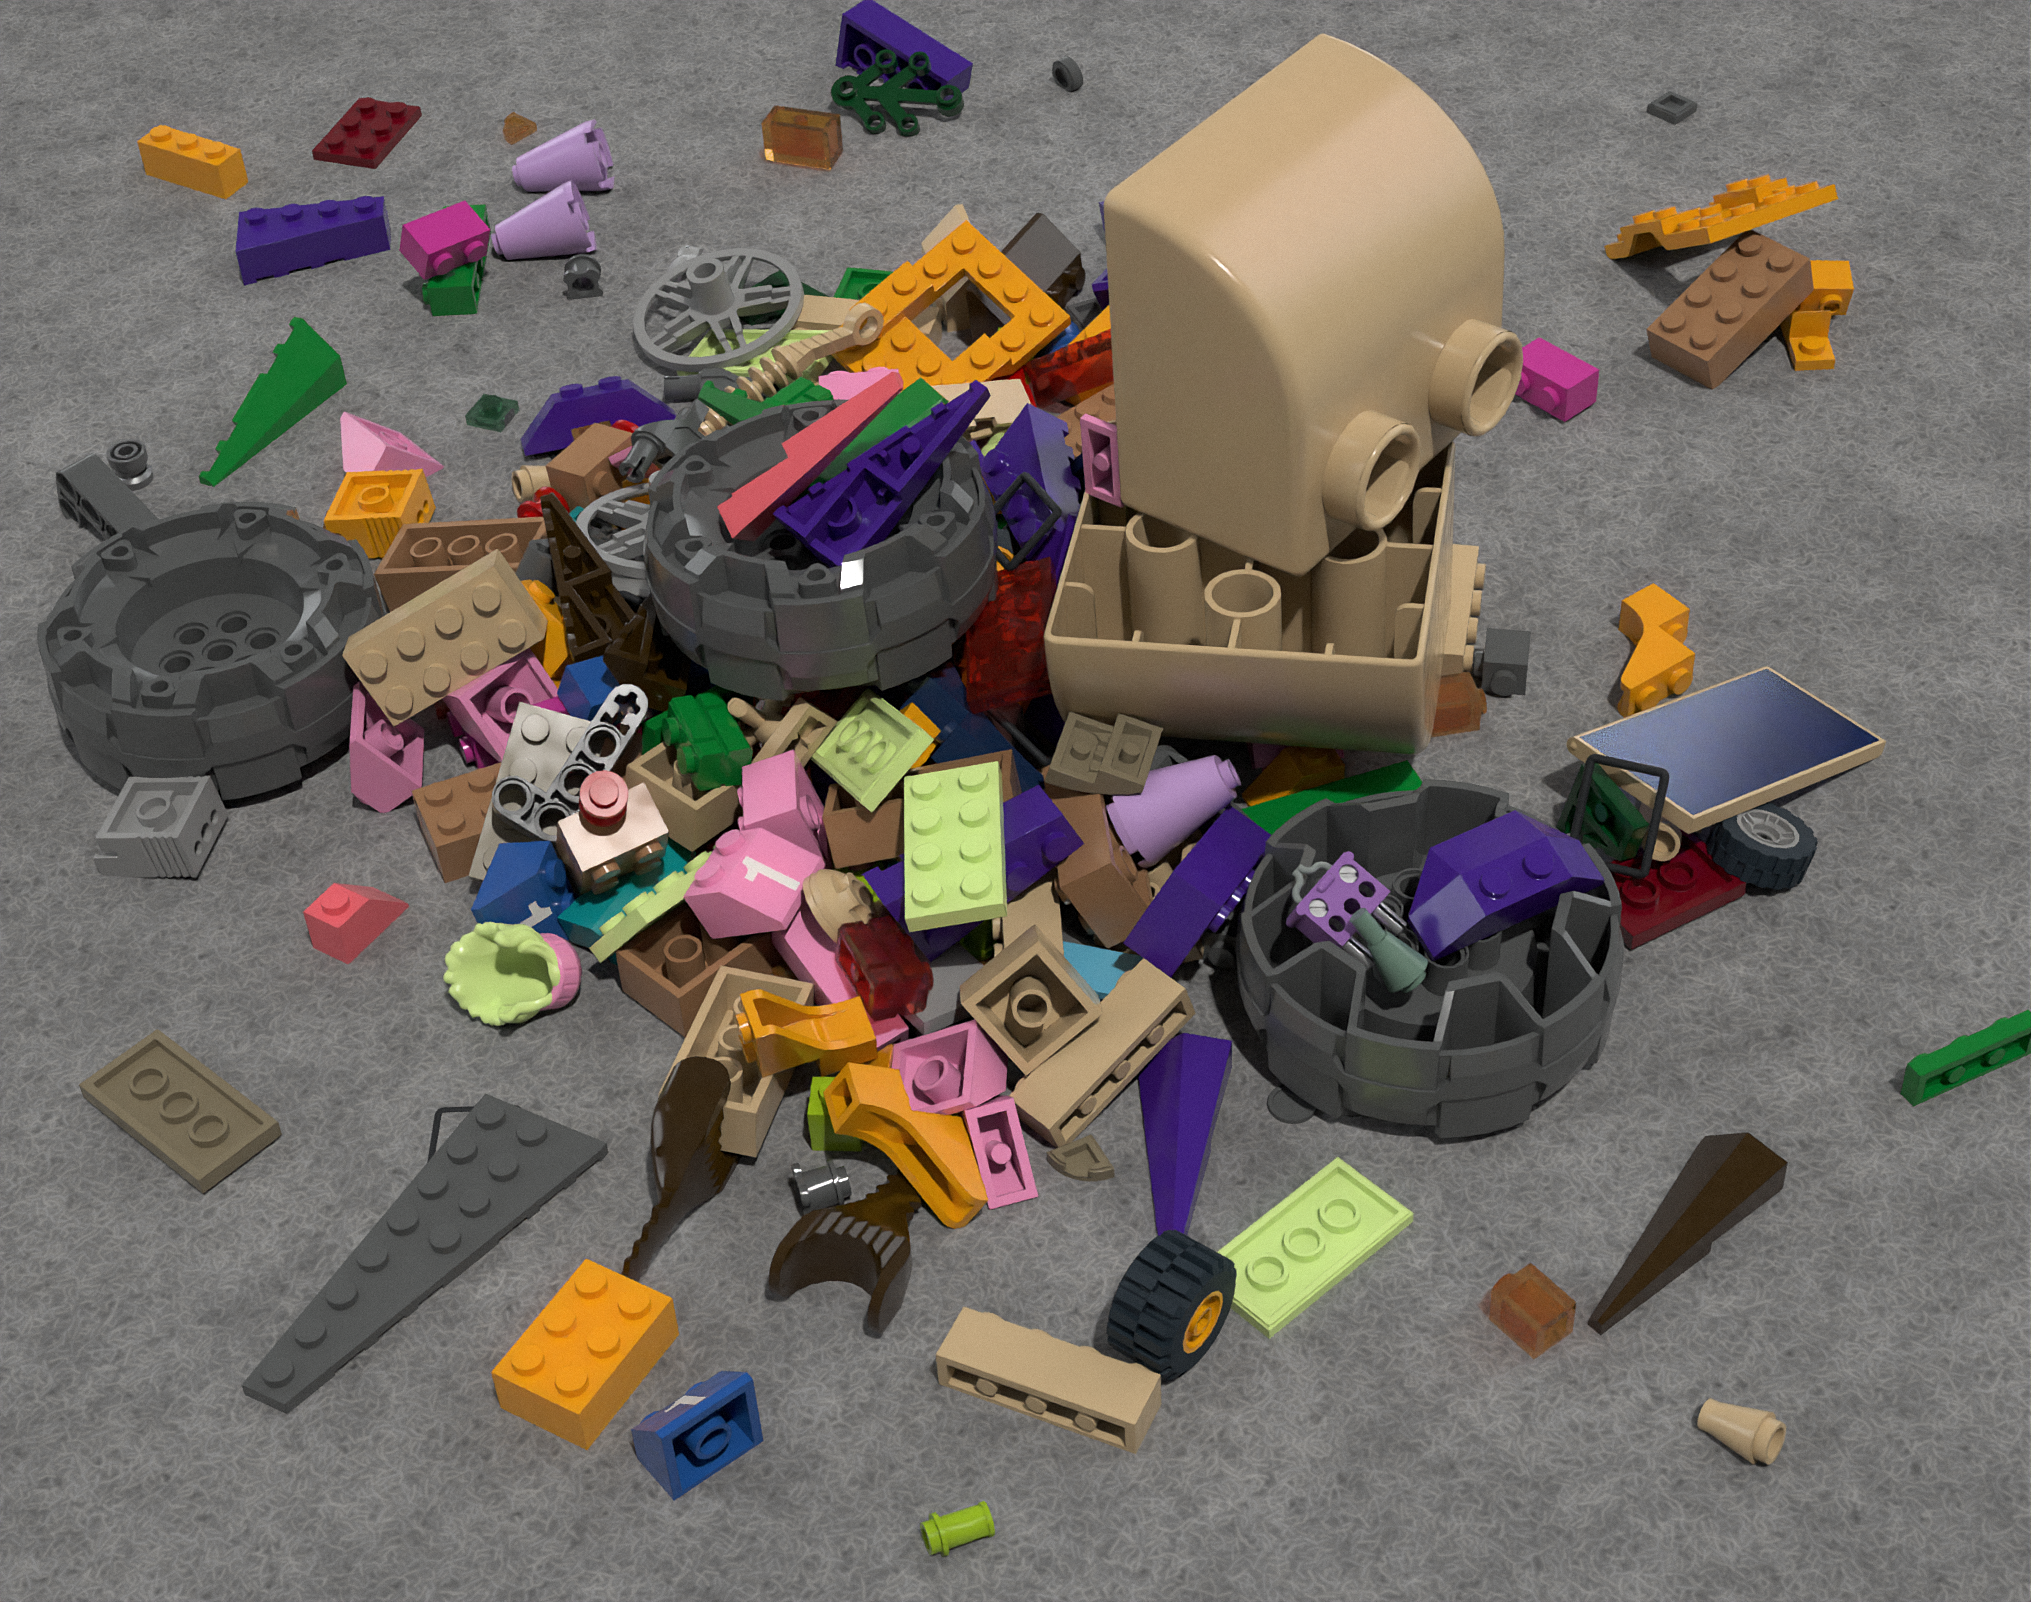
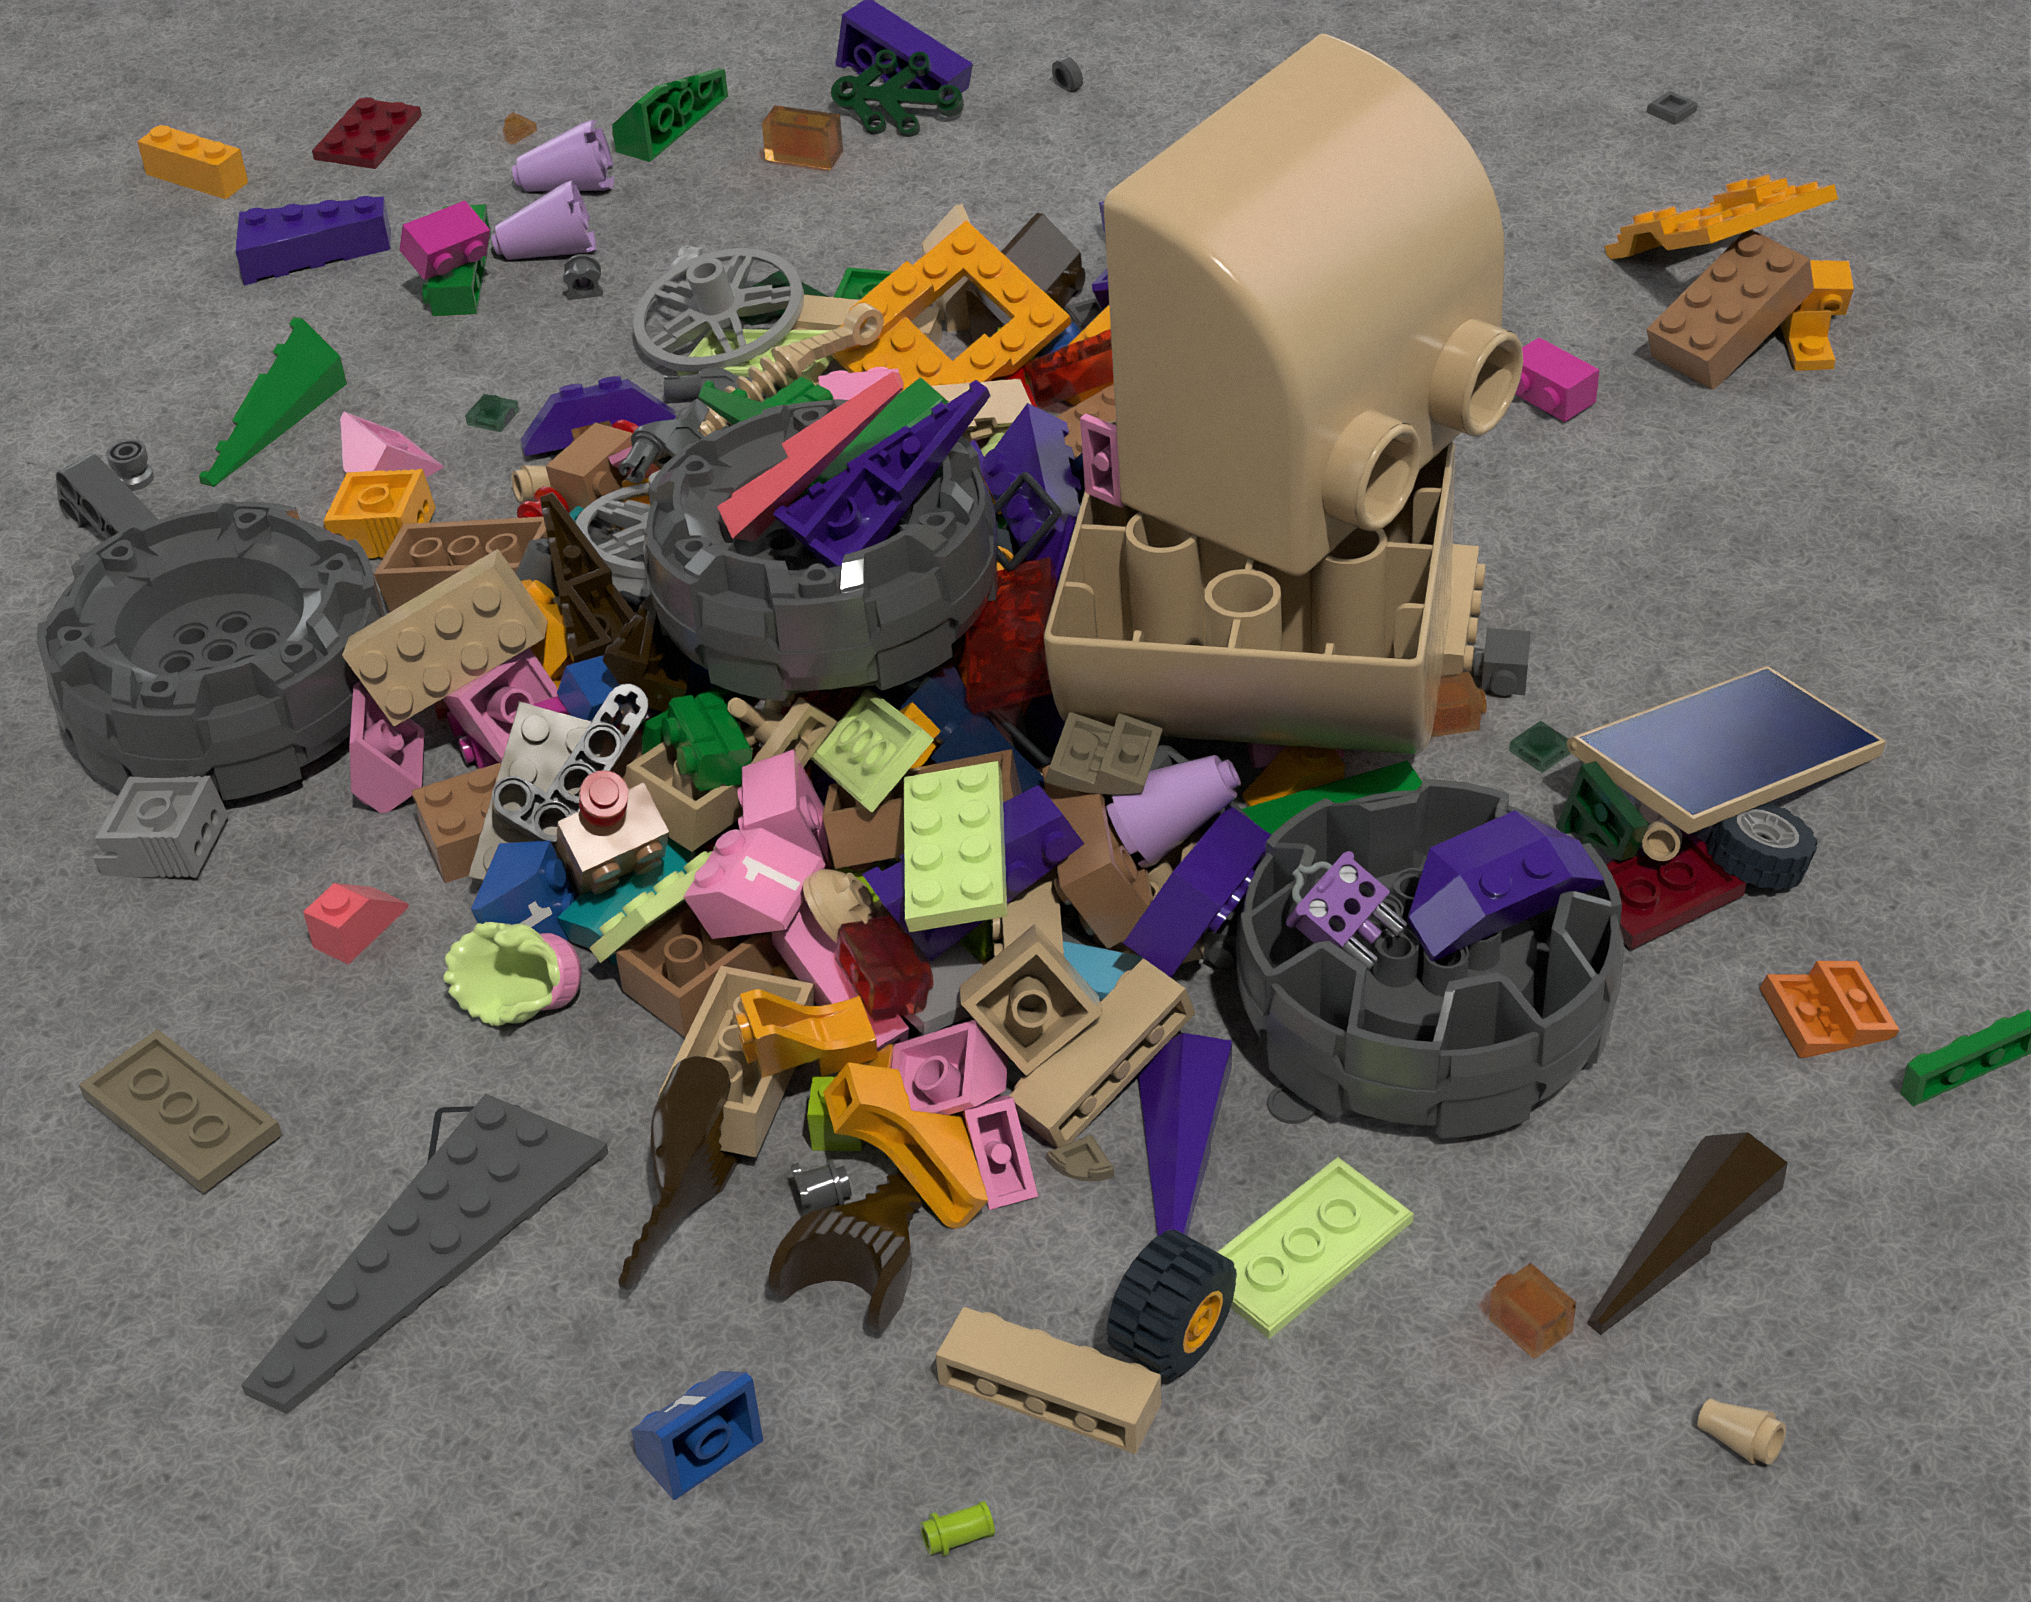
light orange brick [491,1259,679,1450] -> none
sand green cone [1349,908,1428,993] -> none
black piece [1570,754,1669,879] -> none
light orange arch [1617,583,1695,718] -> none
none -> green wedge [612,68,728,162]
none -> clear green plate [1509,721,1571,773]
none -> orange slope [1760,961,1900,1058]

